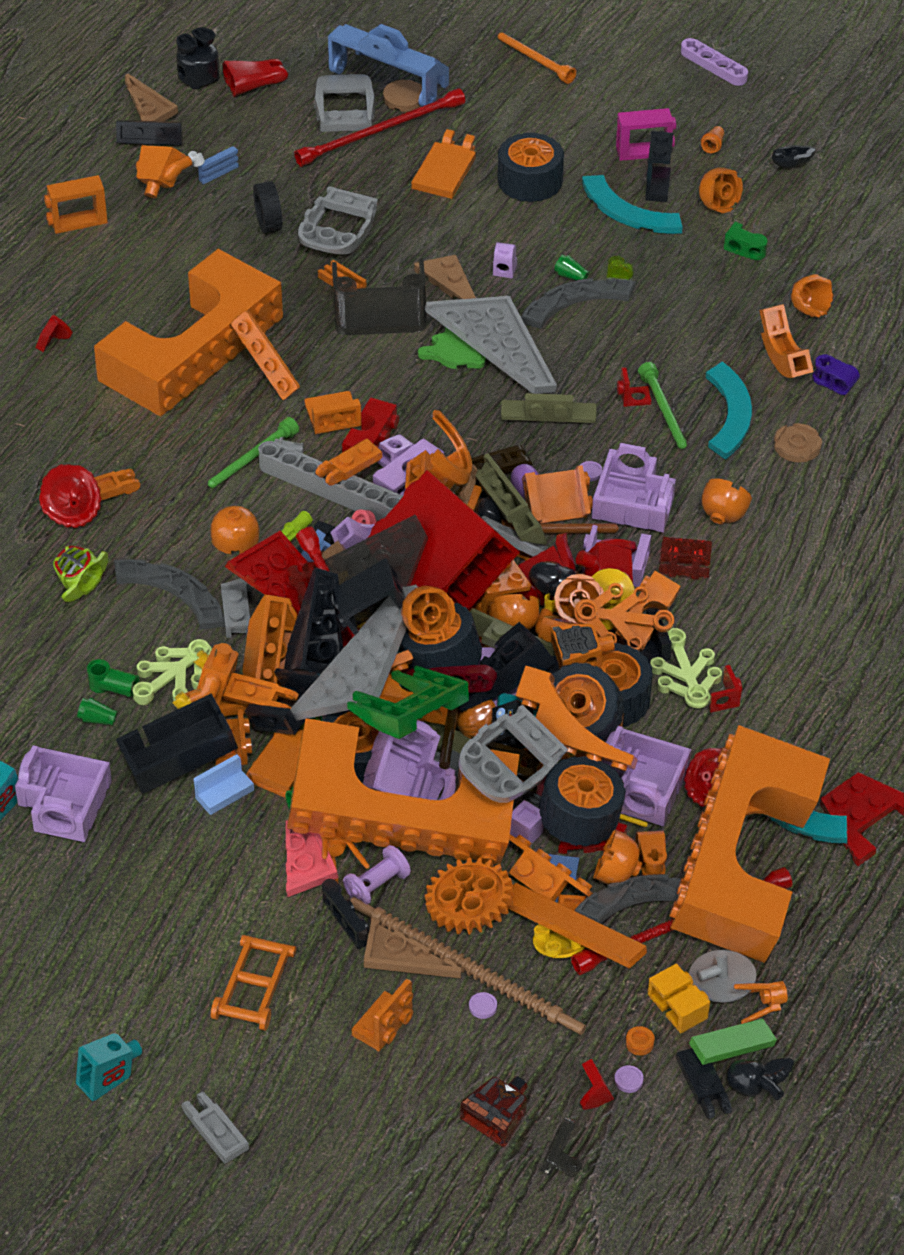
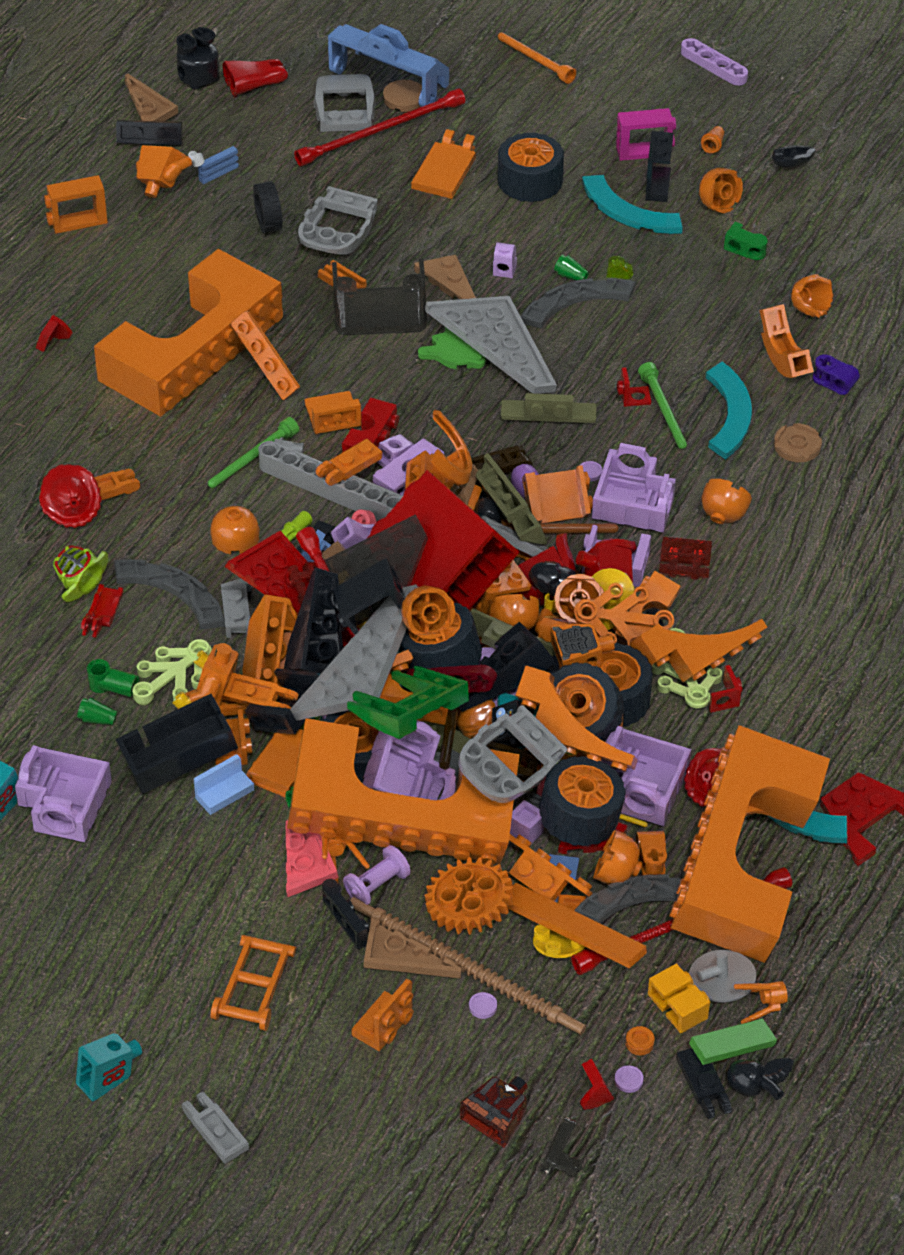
none -> red arm [81,584,123,637]
none -> orange arch [630,619,767,682]

